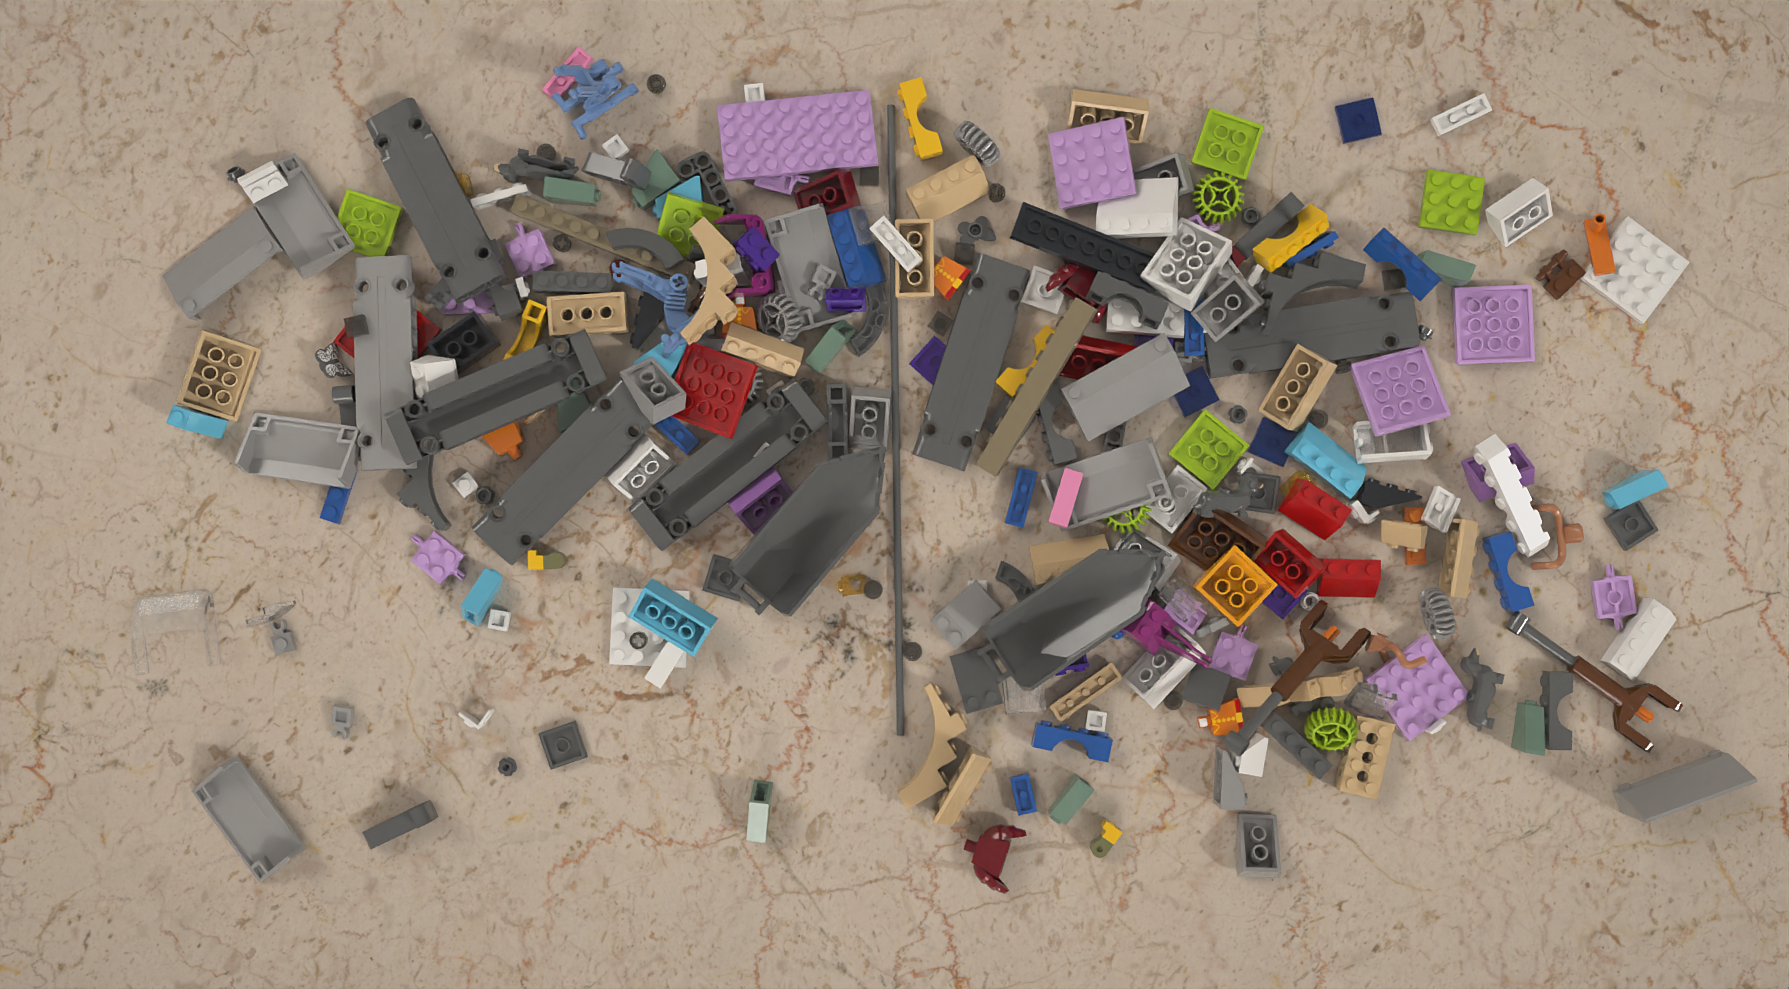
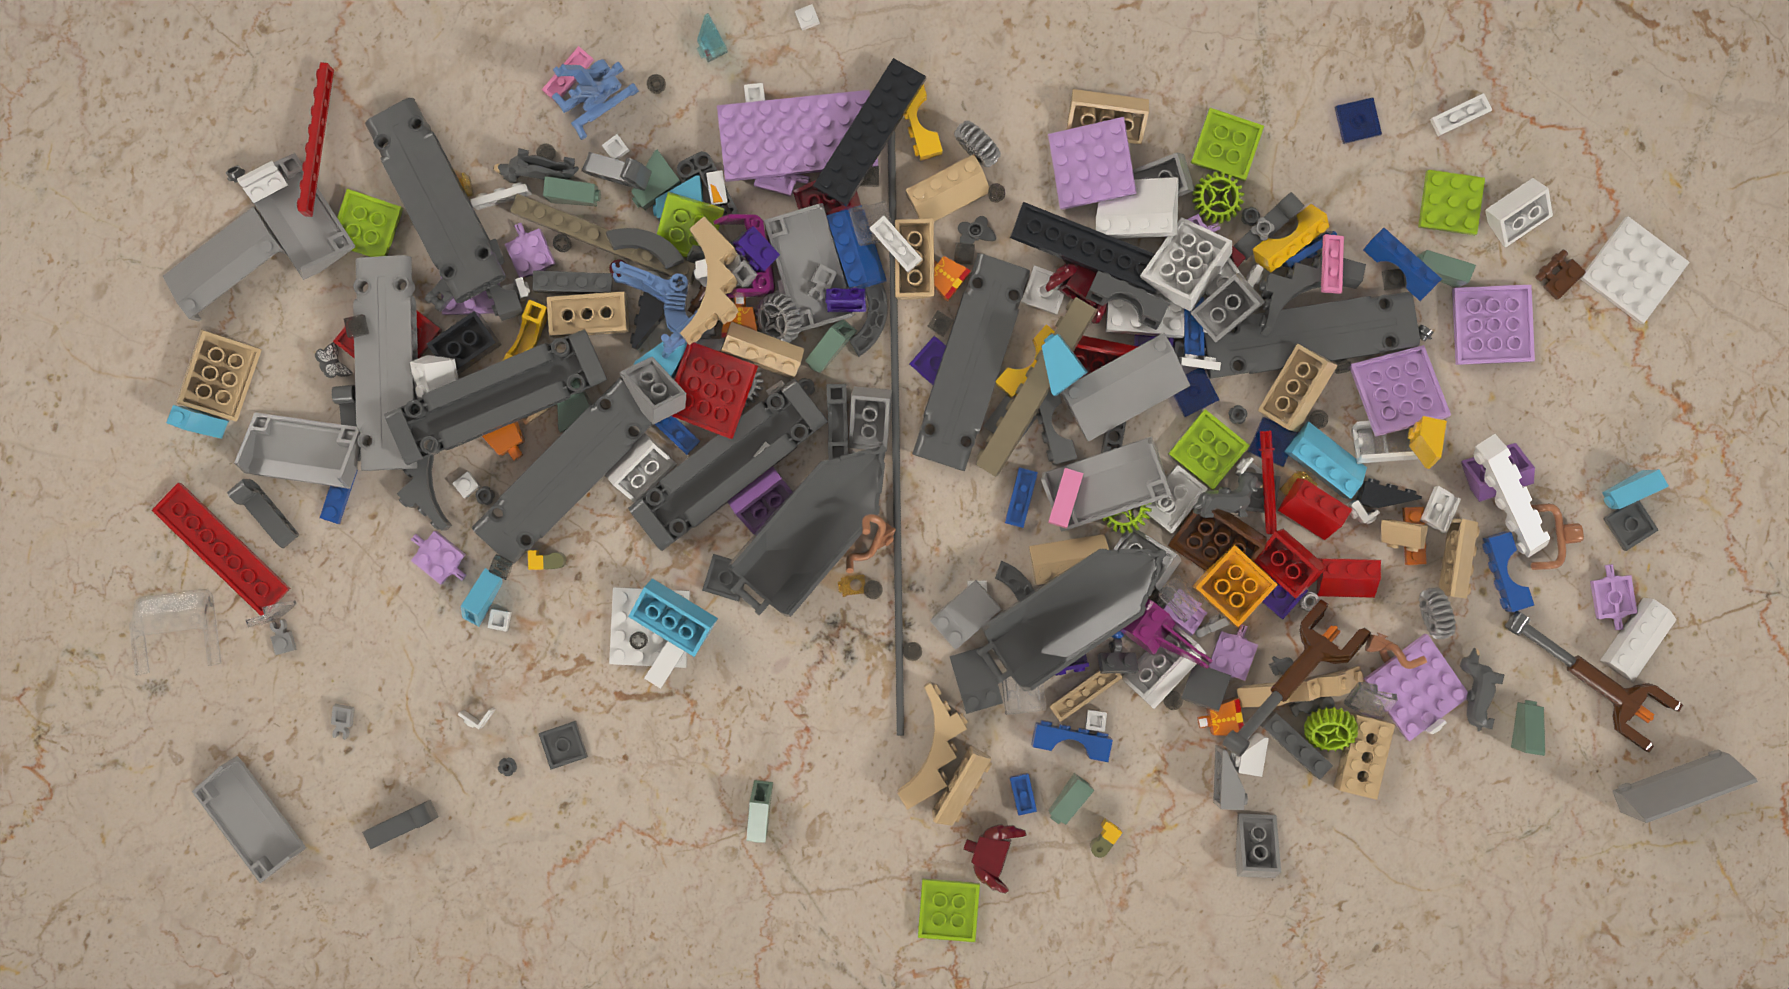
dark grey arch [1540,671,1573,750] -> none
orange piece [1583,213,1616,276] -> none
none -> red plate [151,483,291,617]
none -> dark grey beam [227,479,299,549]
none -> red plate [297,62,334,217]
none -> clear smoke plate [489,554,514,580]
none -> clear light blue slope [696,13,728,62]
none -> white sticker [706,170,727,205]
none -> light grey slope [731,260,757,288]
none -> white plate [795,4,820,31]
none -> black plate [813,58,926,207]
none -> nougat piece [846,514,896,573]
none -> lime plate [918,878,980,942]
none -> medium azure slope [1042,334,1087,396]
none -> dark grey plate [1097,638,1139,674]
none -> white plate [1179,354,1221,370]
none -> light grey plate [1251,217,1275,241]
none -> red axle [1259,431,1277,534]
none -> bright pink tile [1321,234,1344,294]
none -> yellow slope [1408,416,1447,469]

